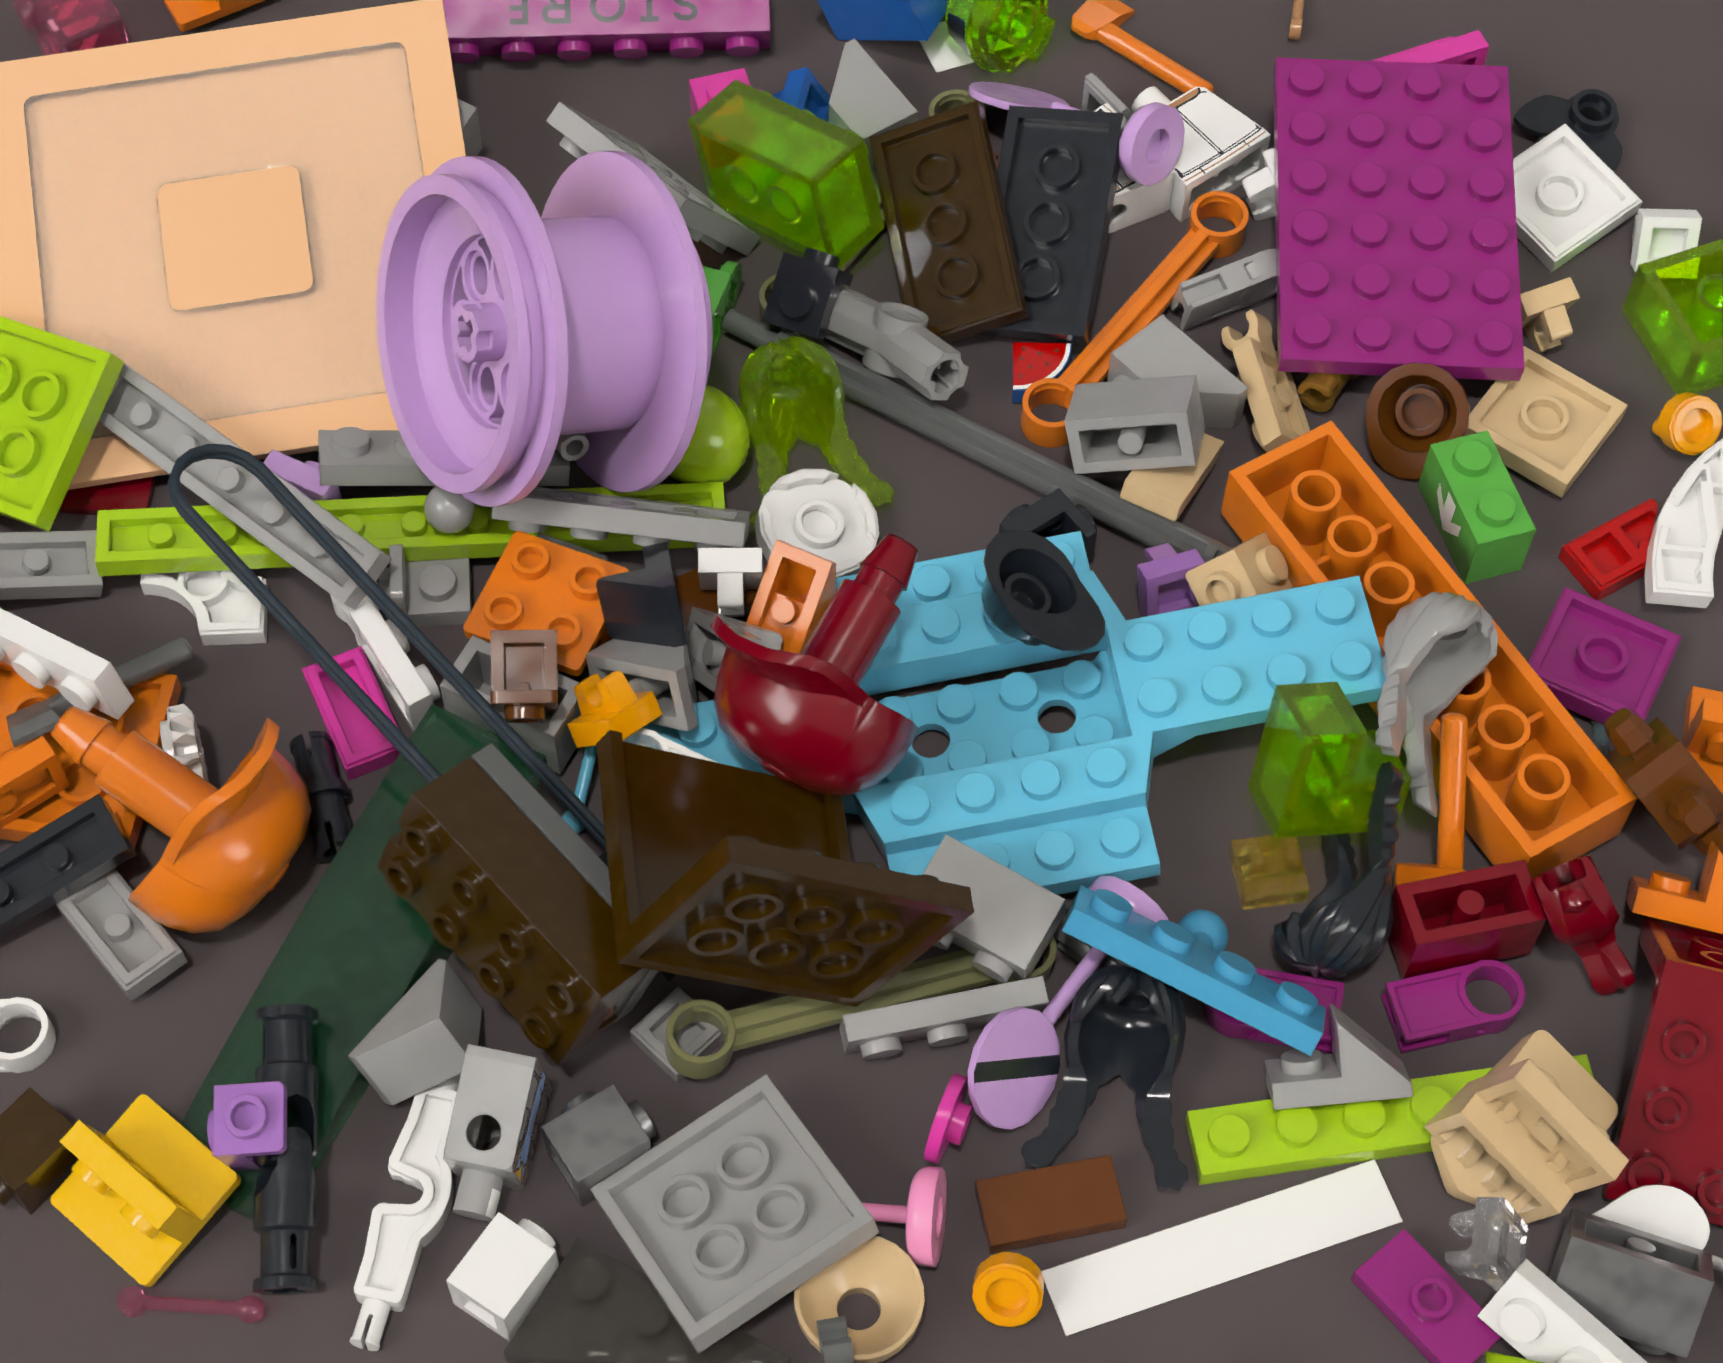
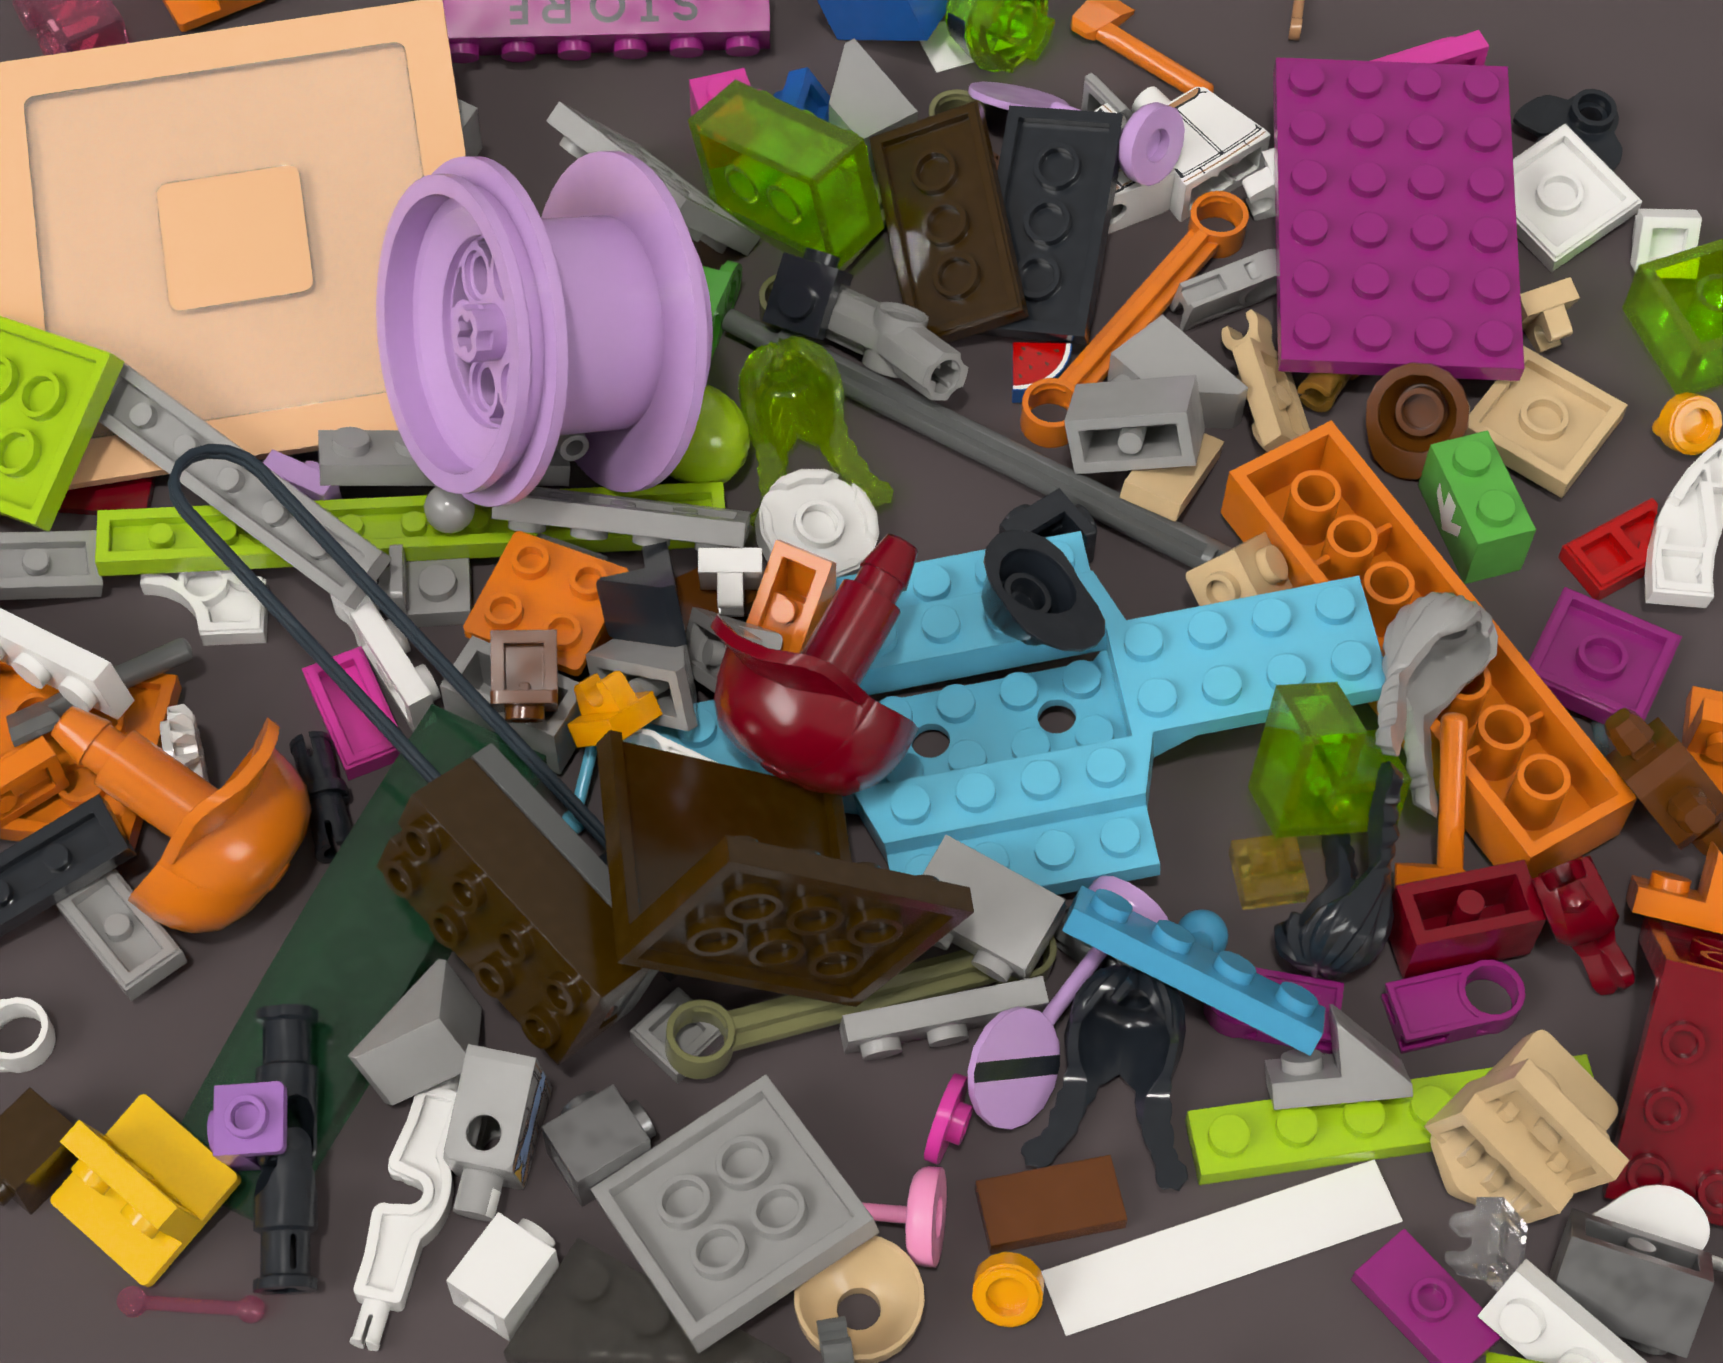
medium lavender tile [1137,543,1205,617] -> none

